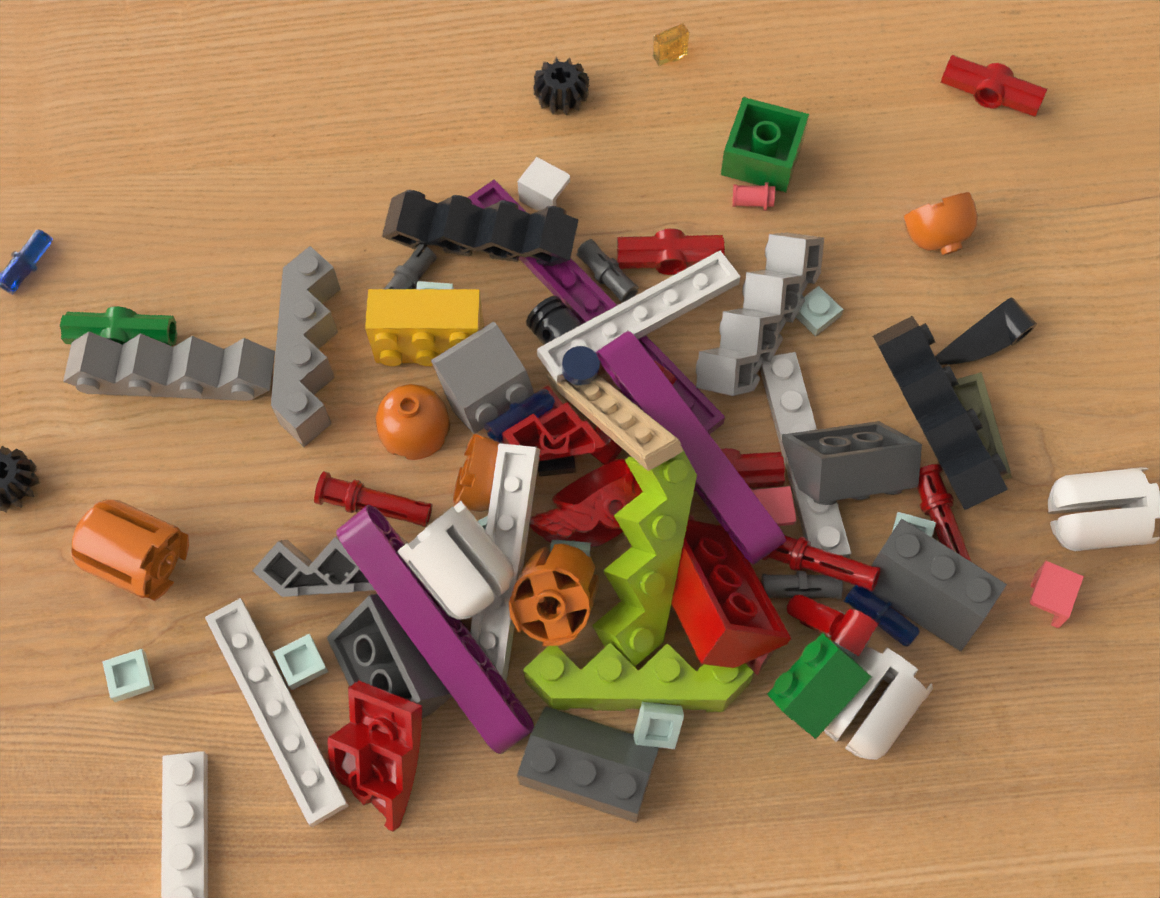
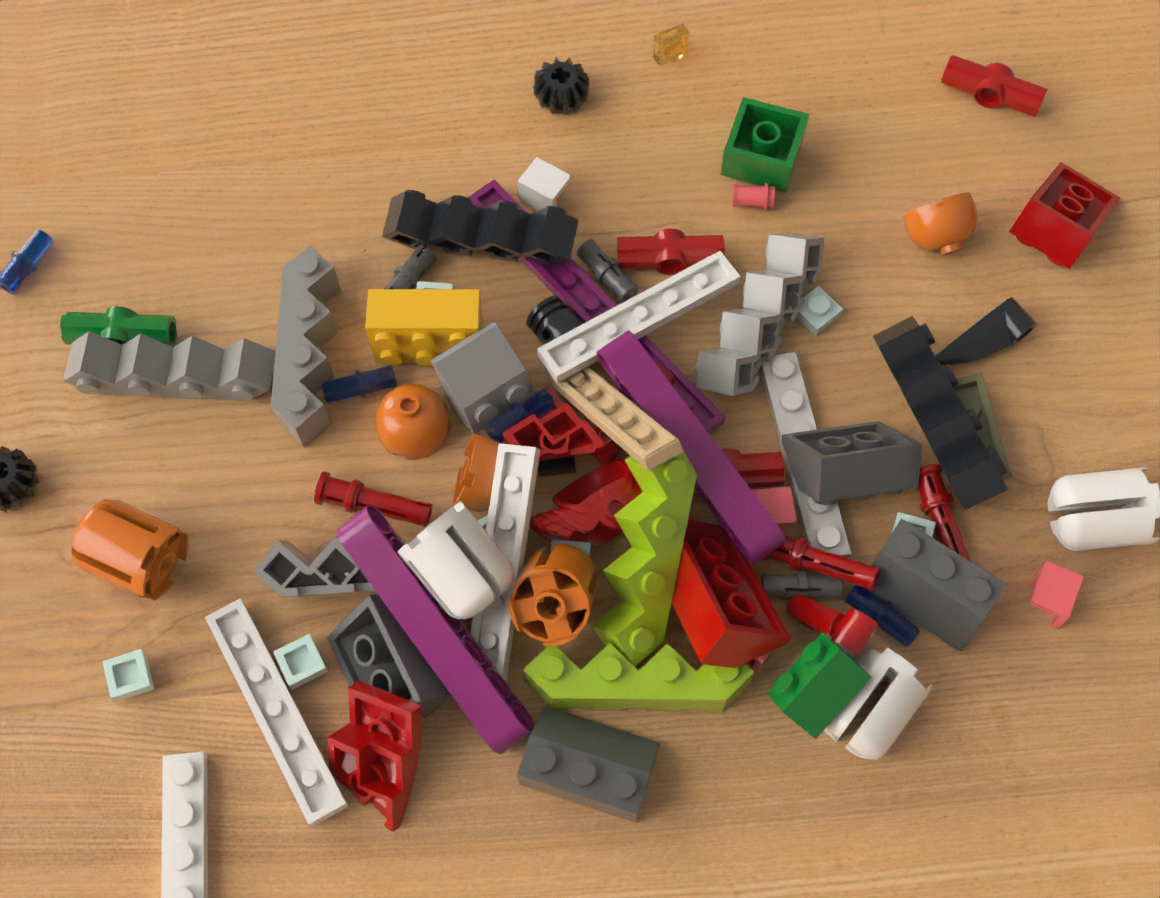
dark blue tile [562,346,600,385] -> none
light aqua plate [633,702,684,749] -> none
none -> clear blue axle [322,365,397,403]
none -> red slope [1009,162,1120,269]

